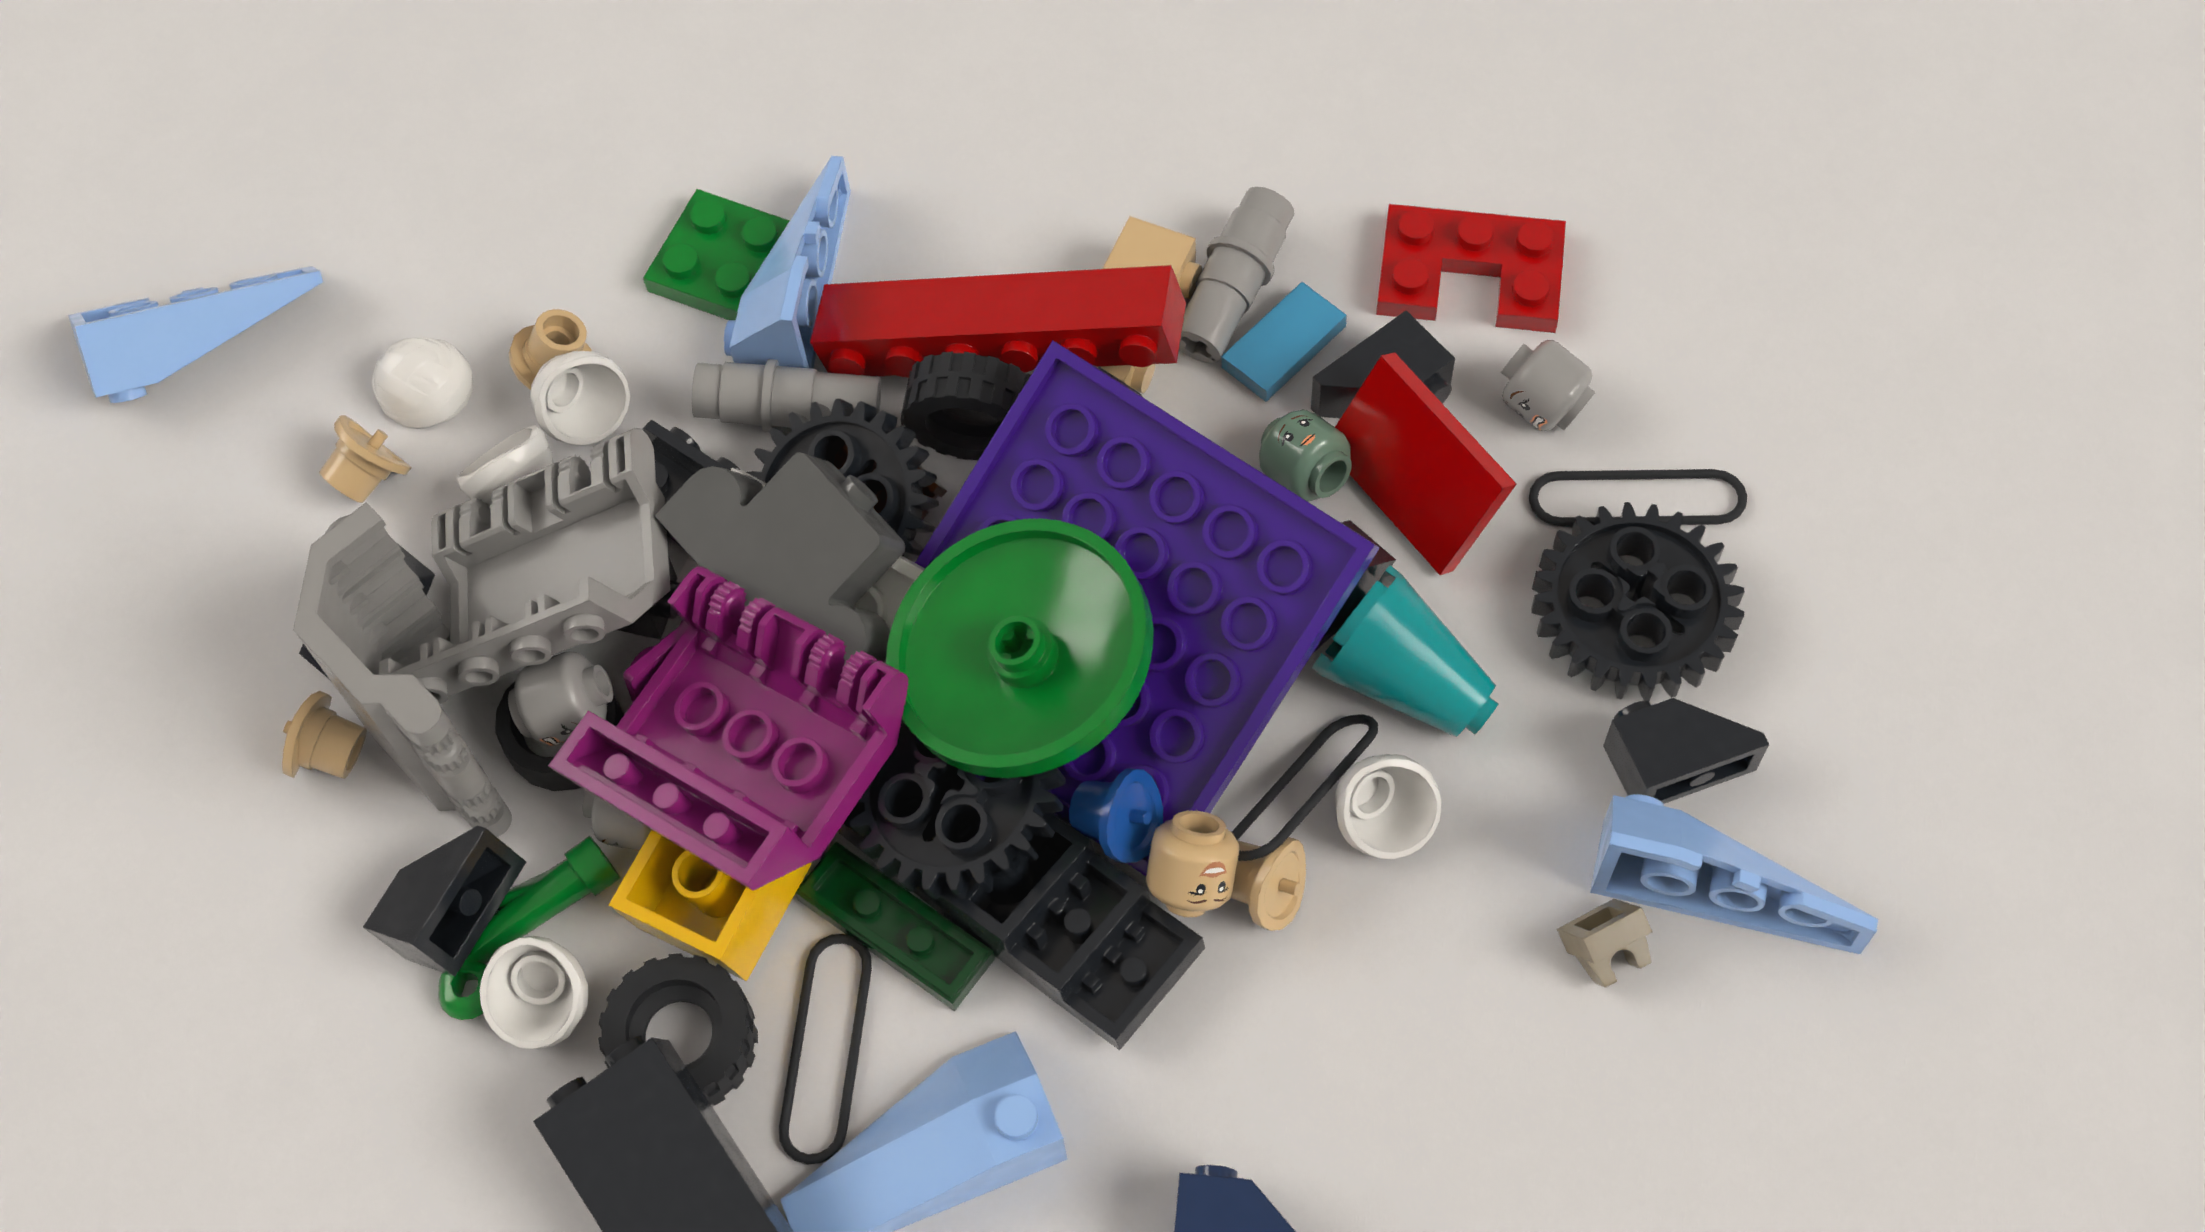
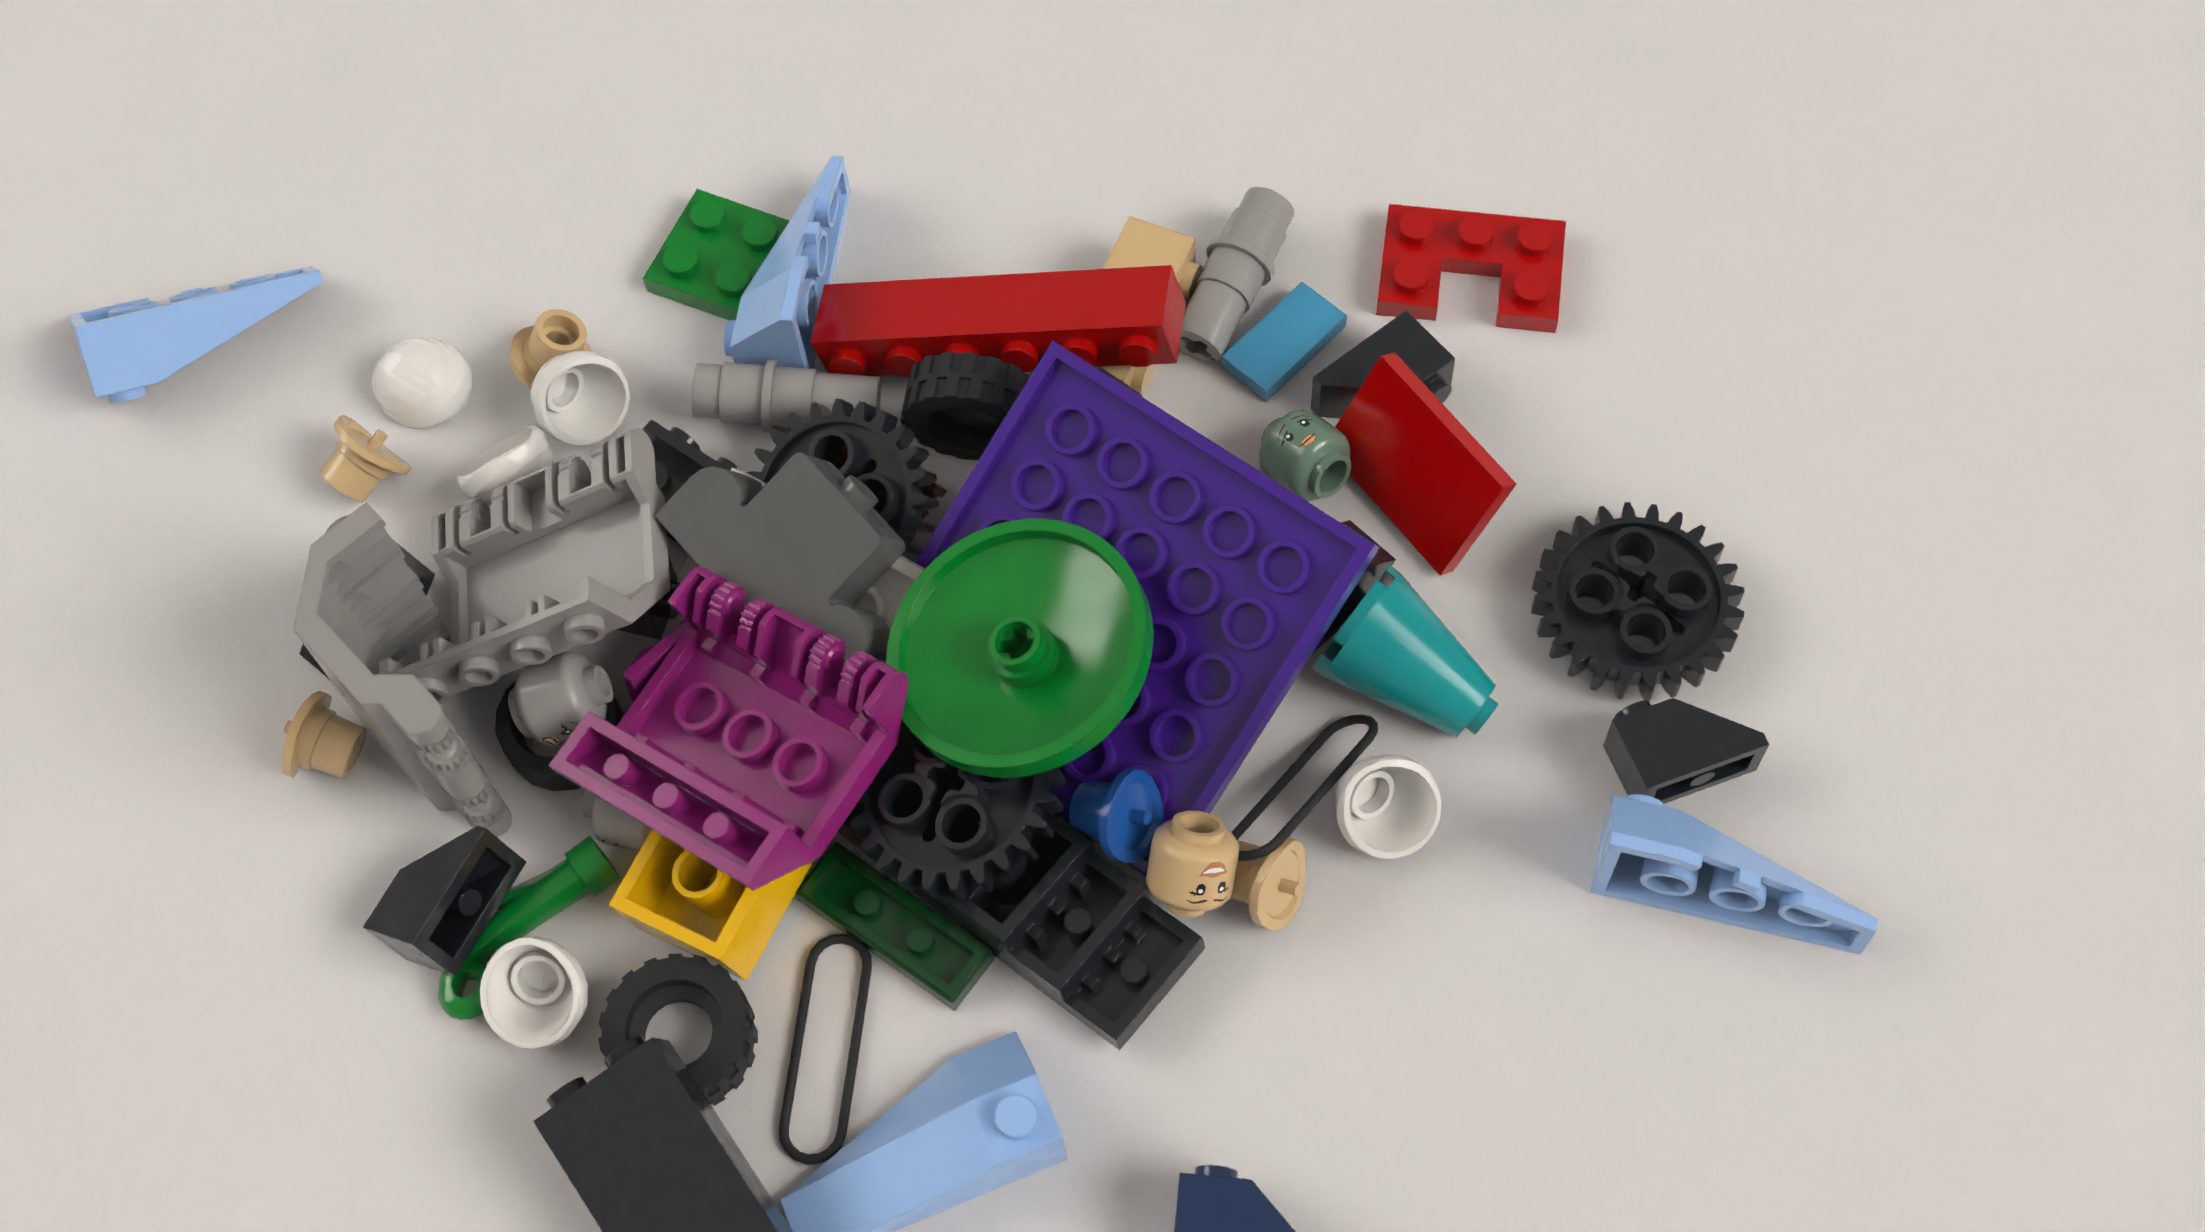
light grey head [1500,340,1595,431] -> none
black piece [1529,469,1747,527] -> none
dark tan tile [1557,899,1653,988] -> none

